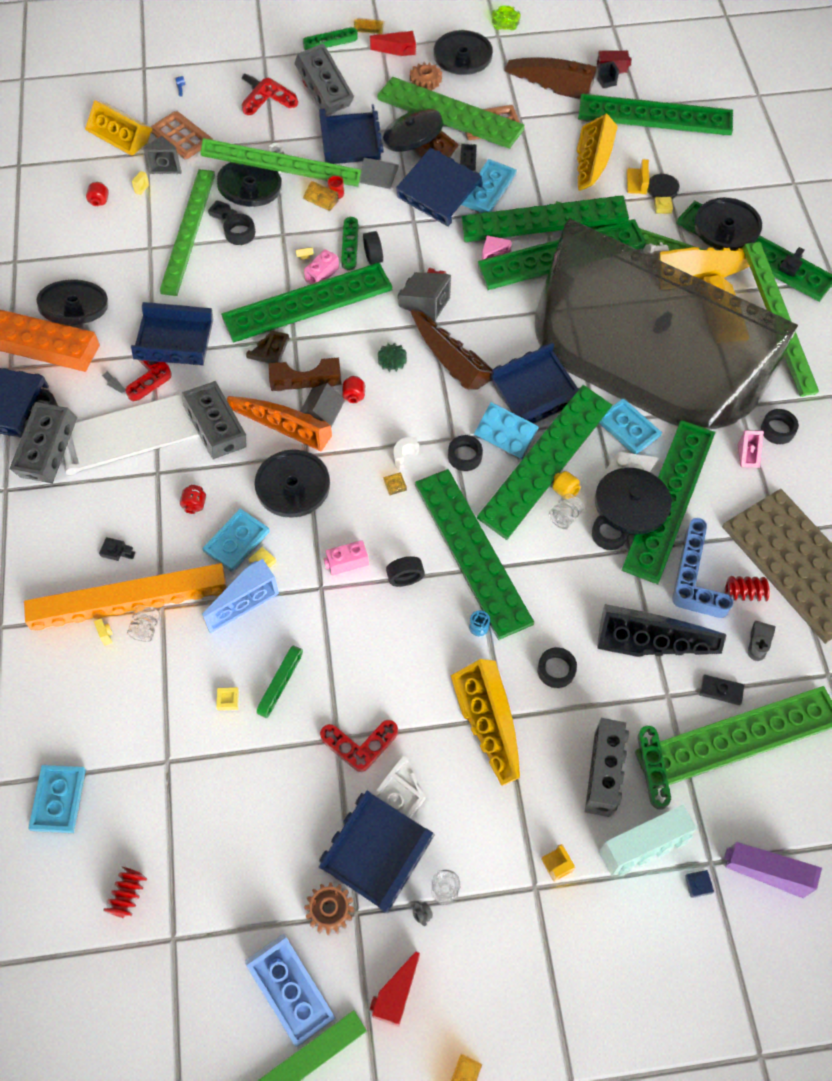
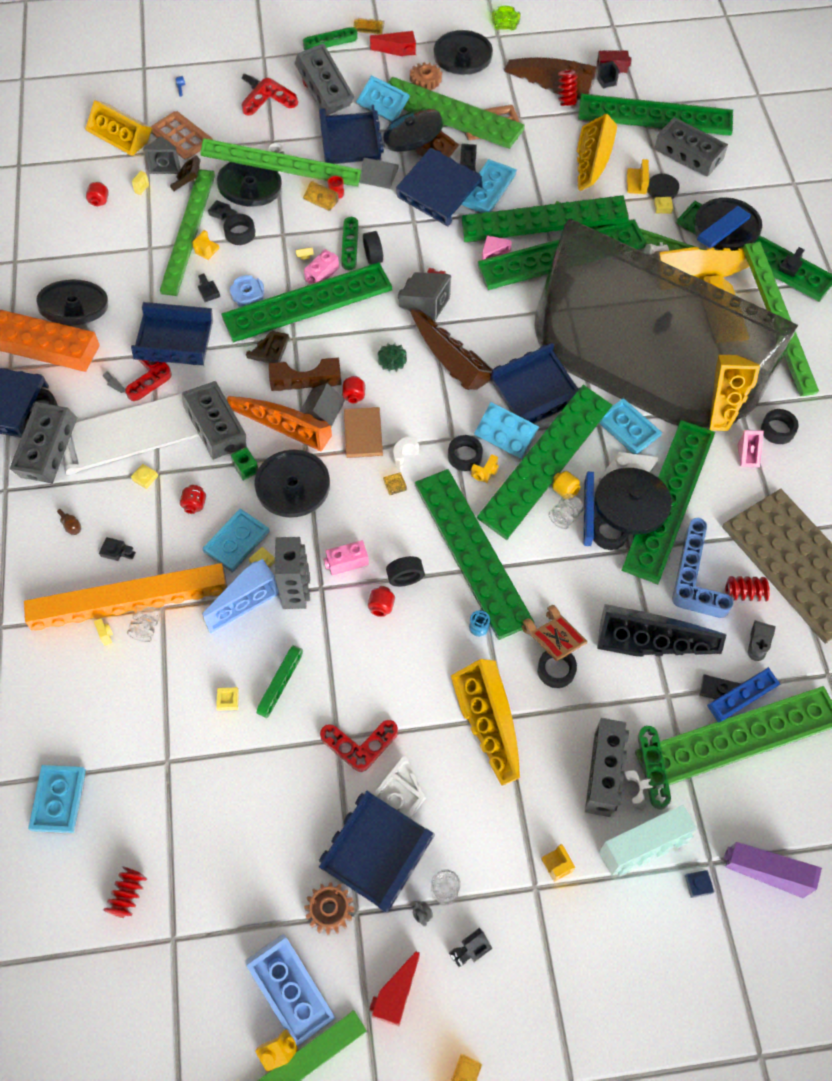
none -> reddish brown piece [57,509,82,535]
none -> light yellow plate [131,464,158,489]
none -> dark brown wing [170,155,201,191]
none -> yellow panel [192,230,219,260]
none -> black plate [198,273,220,302]
none -> light blue plate [230,275,264,307]
none -> green brick [231,447,258,481]
none -> yellow bracket [255,1029,298,1072]
none -> dark grey brick [275,537,310,609]
none -> medium nougat tile [344,407,383,458]
none -> medium azure plate [356,75,410,122]
none -> red head [367,586,395,617]
none -> black plate [449,928,493,967]
none -> yellow bracket [471,454,499,483]
none -> medium nougat flag [522,605,588,661]
none -> red piece [558,70,577,106]
none -> blue tile [583,471,594,546]
none -> white piece [625,770,653,811]
none -> dark grey brick [654,117,728,177]
none -> blue tile [697,206,751,248]
none -> blue tile [707,667,781,723]
none -> yellow wedge [709,355,760,431]

